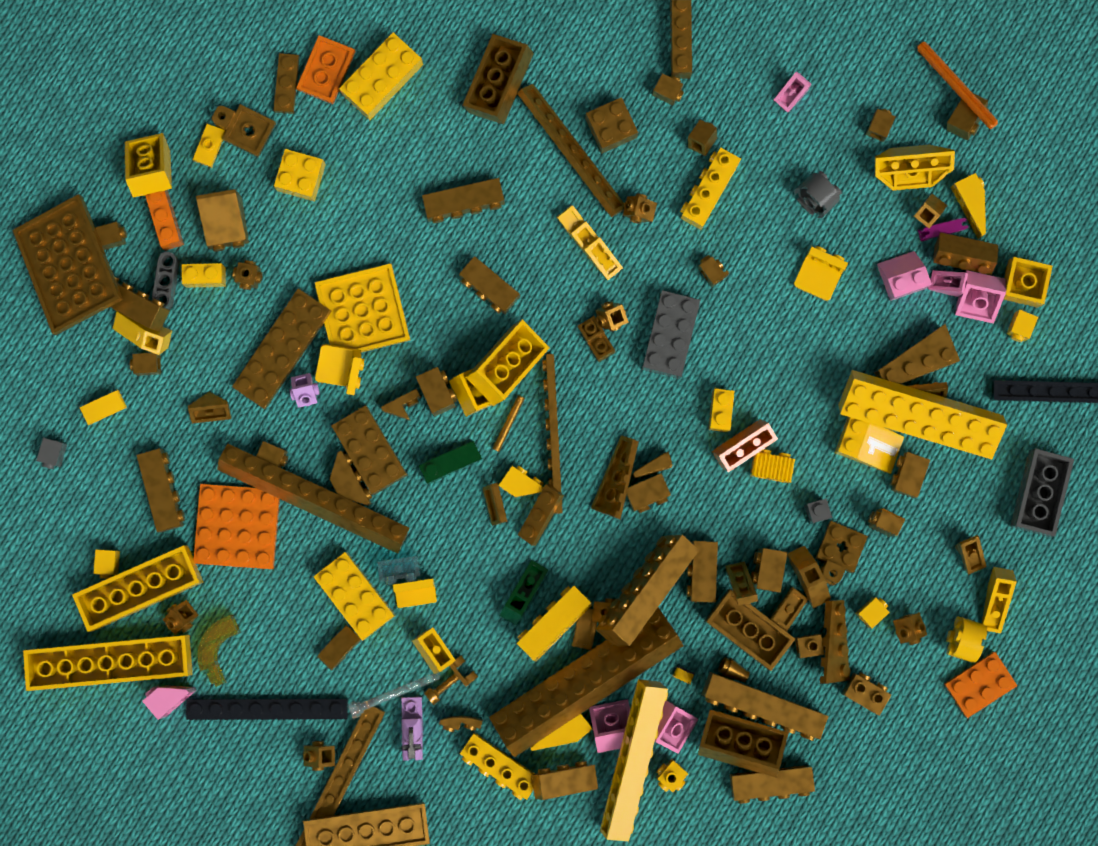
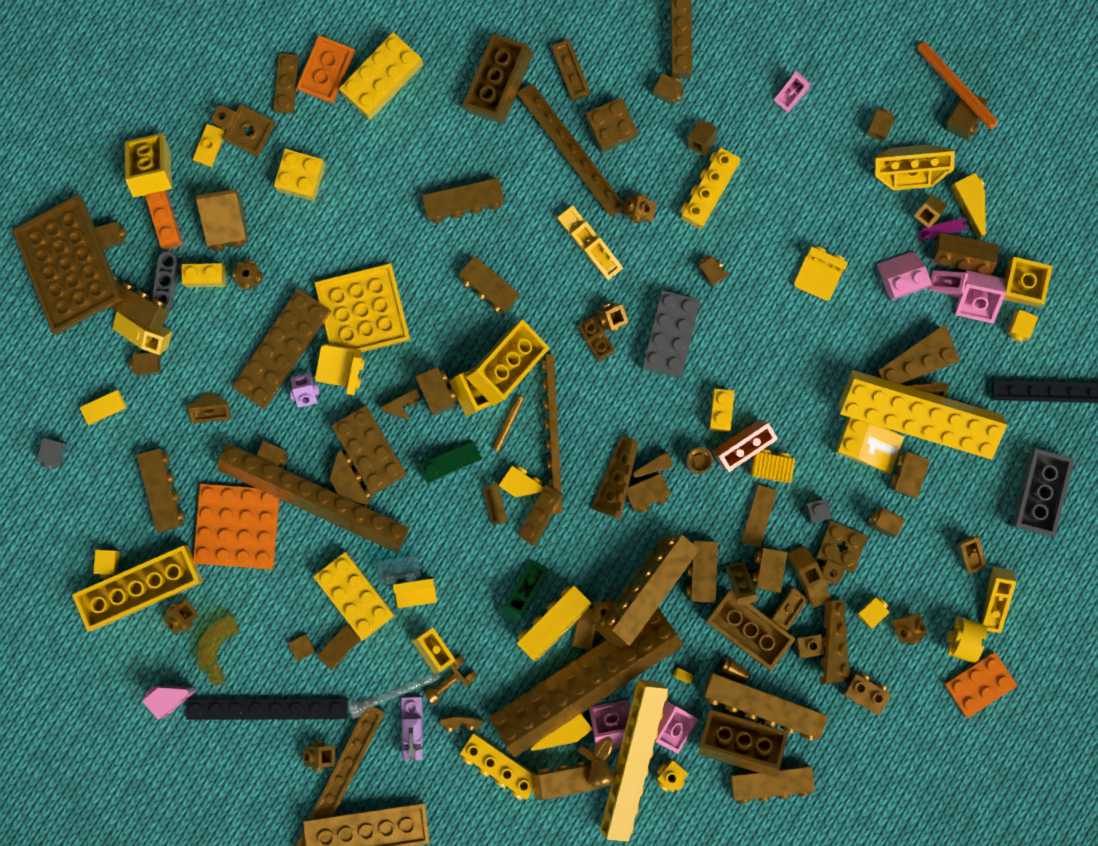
yellow brick [23,635,193,691] -> none
dark grey brick [794,171,842,218] -> none
none -> pearl gold tile [288,634,316,661]
none -> pearl gold plate [551,39,590,101]
none -> pearl gold piece [579,737,615,788]
none -> pearl gold wheel [685,447,713,474]
none -> pearl gold tile [741,485,777,548]

